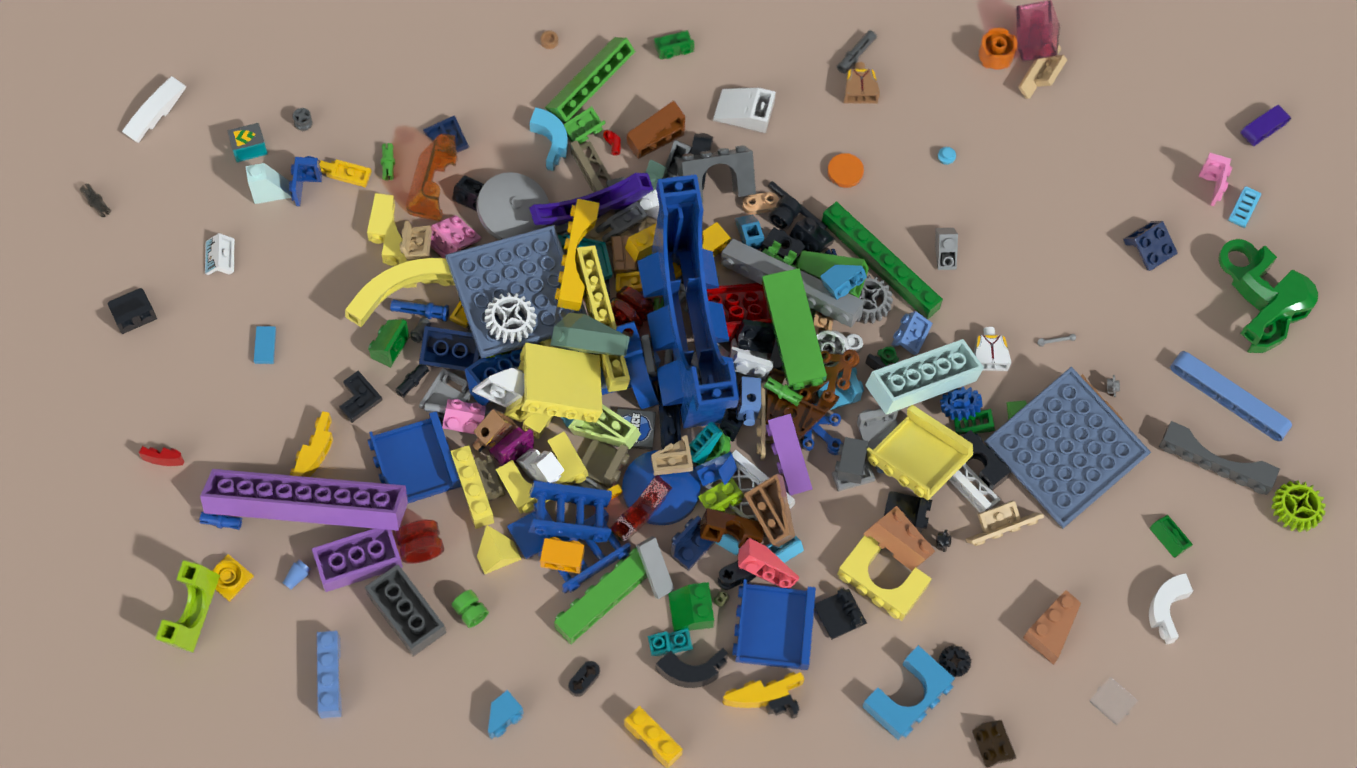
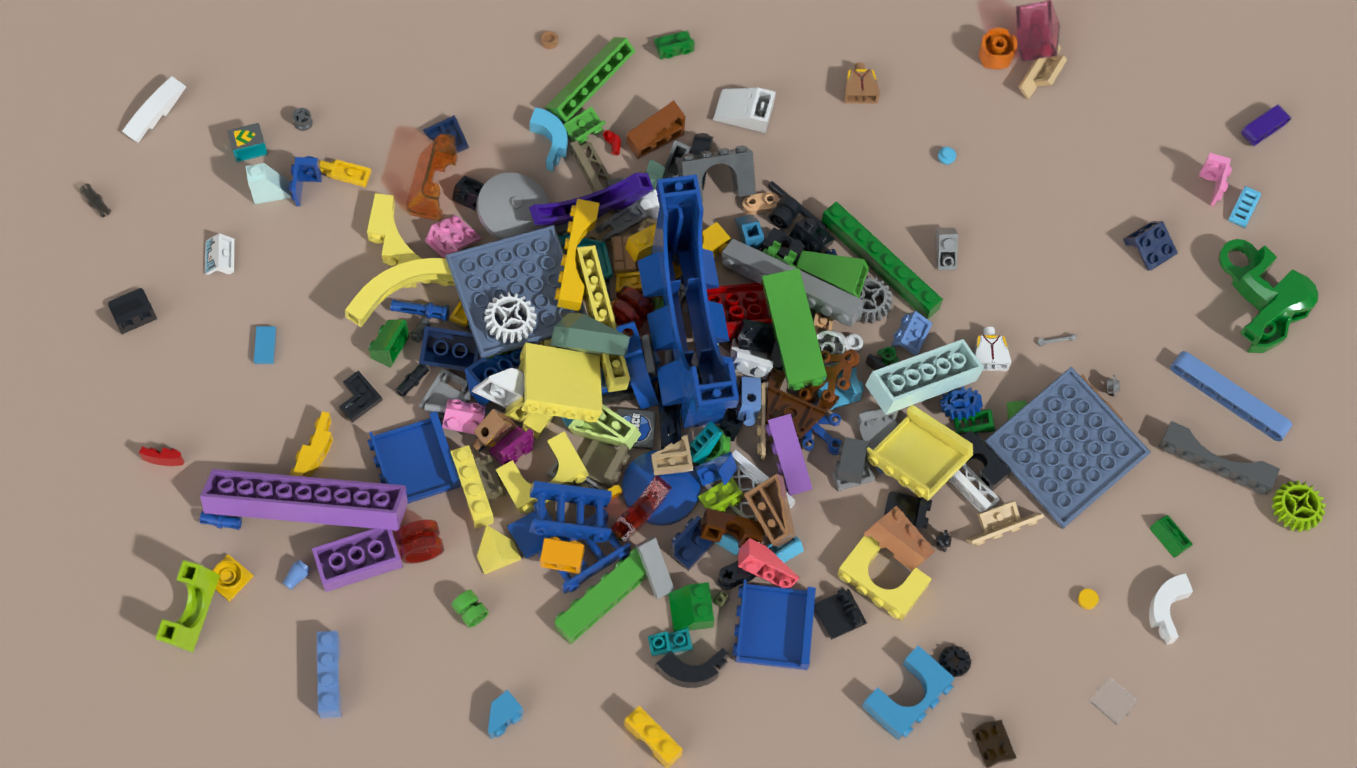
dark grey brick [365,564,446,656] -> none
bright green pin [381,143,395,181] -> none
tan bracket [400,221,432,261] -> none
white arch [516,448,565,483] -> none
black beam [568,661,600,697] -> none
yellow slope [722,672,804,708] -> none
bright green pin [764,377,803,407] -> none
black bracket [766,694,800,719] -> none
dark azure slope [820,265,867,300] -> none
orange tile [827,153,864,188] -> none
dark grey pin [837,30,877,73] -> none
nougat wedge [1023,590,1081,665] -> none
none -> clear smoke pin [602,388,637,406]
none -> yellow tile [1078,589,1099,610]

